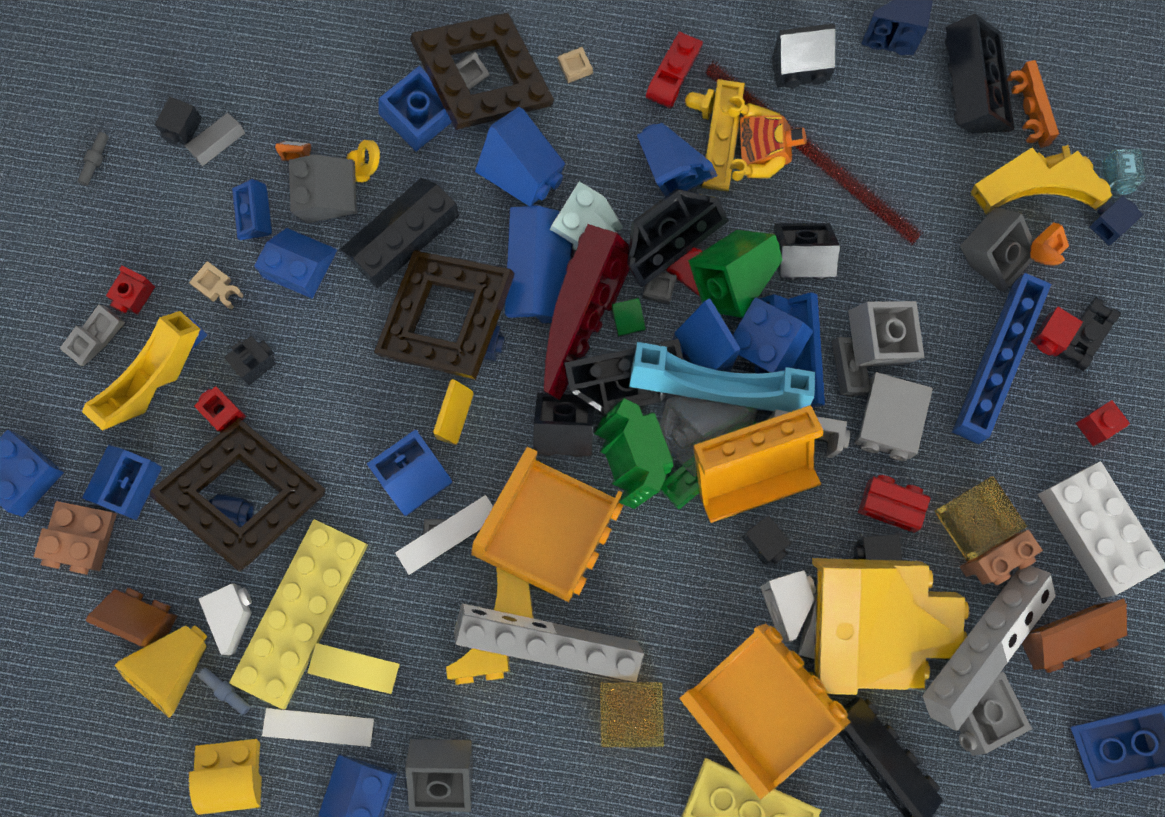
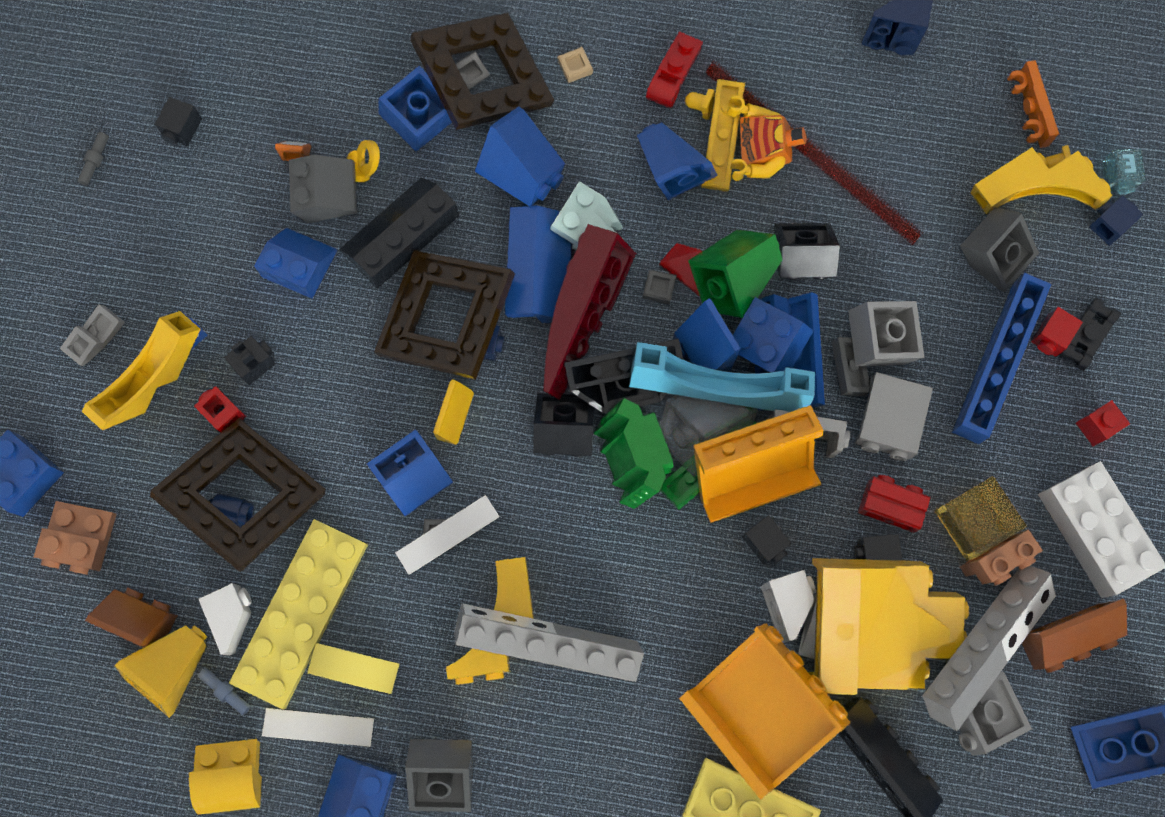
blue slope [82,445,162,520] -> none
red brick [106,265,155,315] -> none
light grey slope [185,113,245,166] -> none
tan plate [189,261,244,309] -> none
blue slope [232,179,272,240] -> none
light orange panel [471,447,624,602] -> none
clear yellow brick [600,682,664,747] -> none
green slope [611,298,646,337] -> none
black wedge [627,188,729,287] -> none
slope [771,24,835,88] -> none
black slope [945,13,1015,133] -> none
orange plate [1030,222,1069,266] -> none

